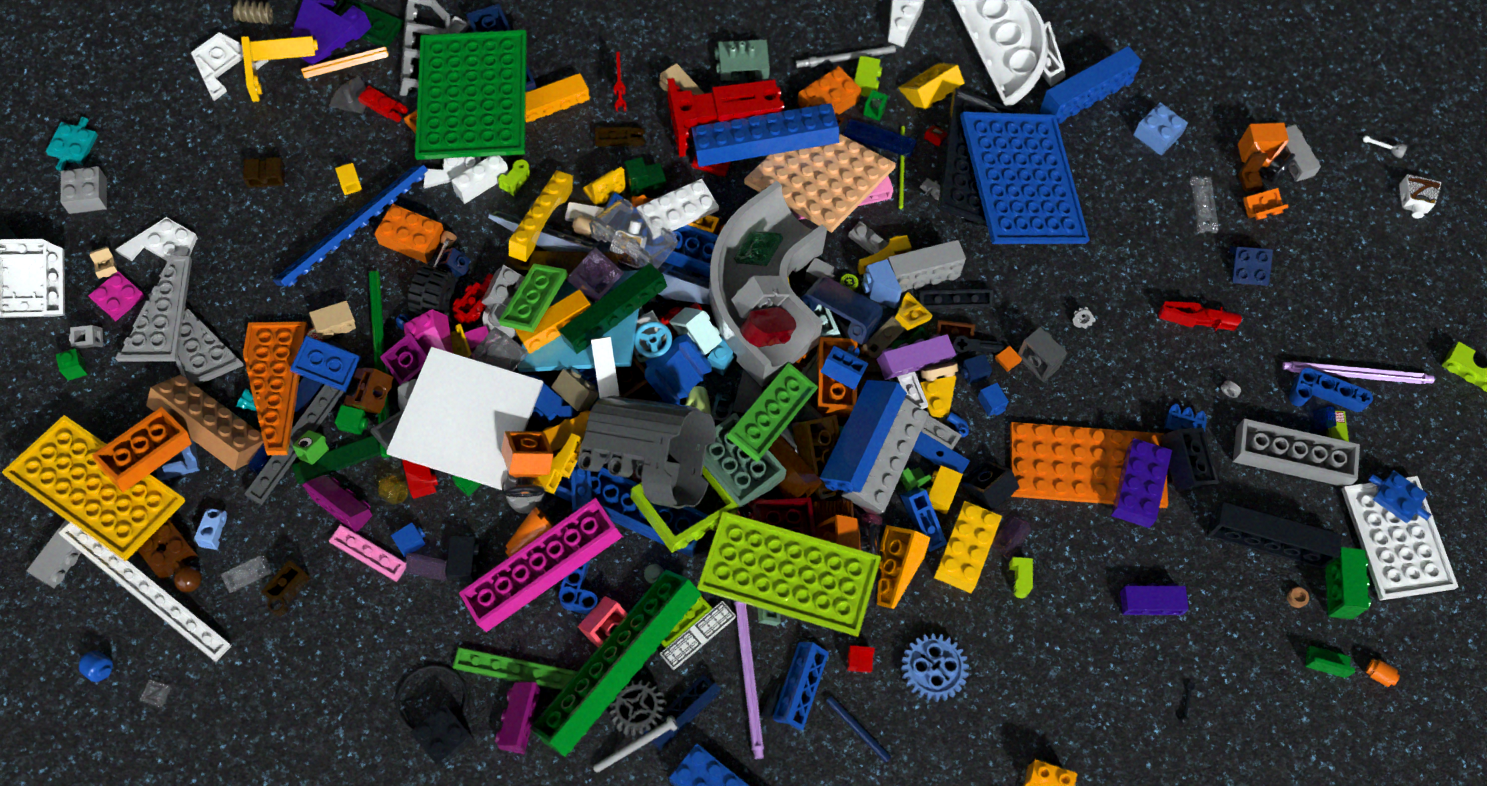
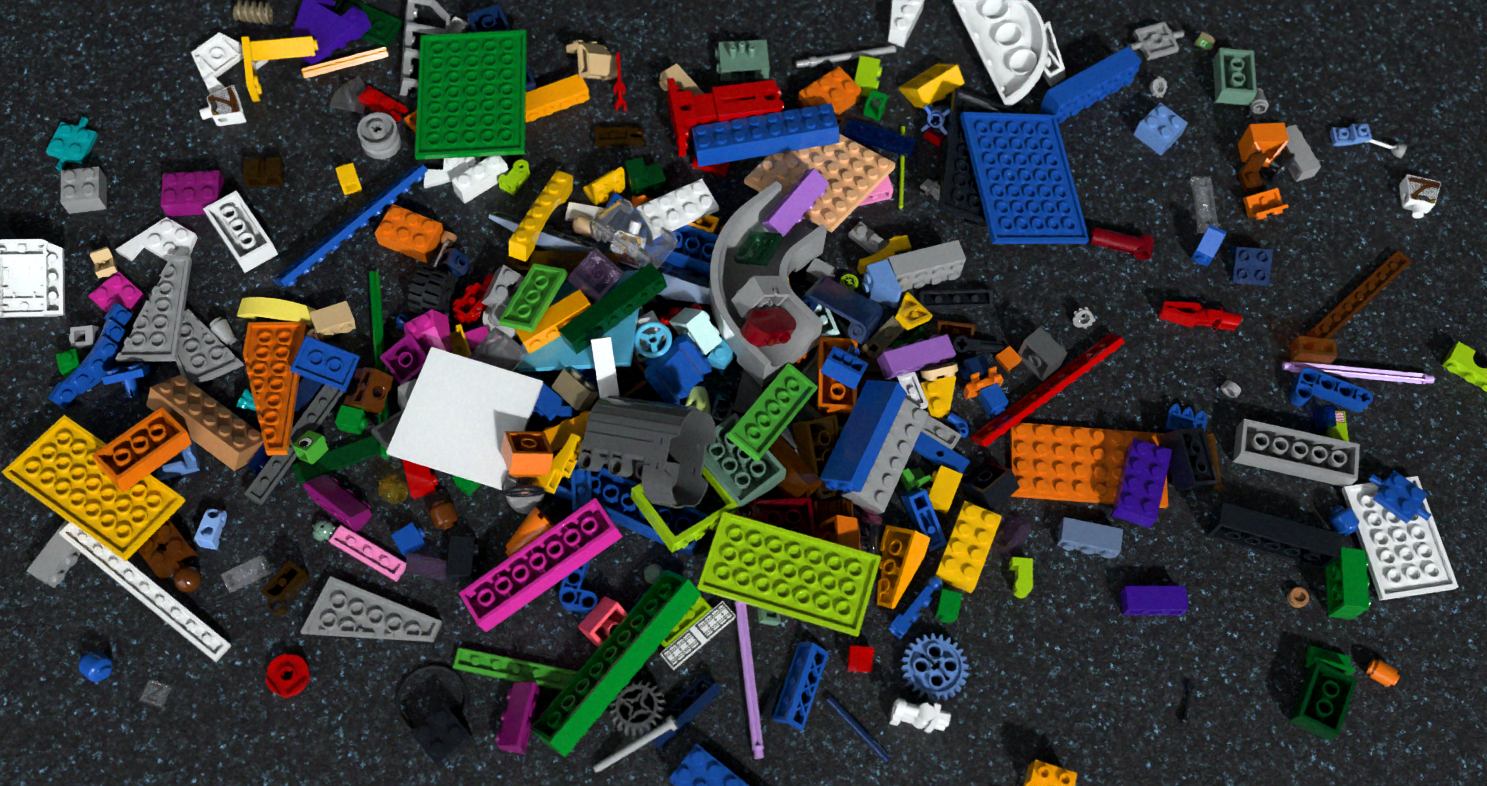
none -> blue piece [48,303,132,409]
none -> blue plate [102,361,153,398]
none -> magenta brick [161,170,225,217]
none -> torso [199,85,246,126]
none -> white brick [203,191,278,273]
none -> light grey cone [209,317,237,346]
none -> light yellow slope [237,297,316,328]
none -> red plate [266,654,311,698]
none -> light grey wing [301,576,442,642]
none -> sand green animal [312,517,337,541]
none -> light grey wheel [357,112,401,160]
none -> reddish brown head [429,499,459,531]
none -> tan piece [566,40,617,80]
none -> medium lavender brick [761,168,829,238]
none -> blue plate [888,575,943,639]
none -> white hips [889,698,951,733]
none -> blue brick [921,104,950,135]
none -> green brick [935,589,962,623]
none -> orange plate [963,366,1004,400]
none -> red plate [971,333,1124,447]
none -> sand blue brick [1057,517,1123,558]
none -> dark red piece [1090,227,1154,260]
none -> light grey plate [1129,22,1184,60]
none -> light grey animal [1150,76,1167,98]
none -> slope [1191,225,1227,267]
none -> dark tan tile [1194,32,1215,50]
none -> clear orange bar [1207,434,1223,491]
none -> sand green brick [1213,48,1257,105]
none -> light grey cone [1250,88,1269,114]
none -> dark green brick [1289,661,1357,741]
none -> clear orange brick [1290,336,1337,364]
none -> reddish brown tile [1304,250,1412,349]
none -> blue head [1328,505,1359,536]
none -> medium blue slope [1329,124,1372,146]

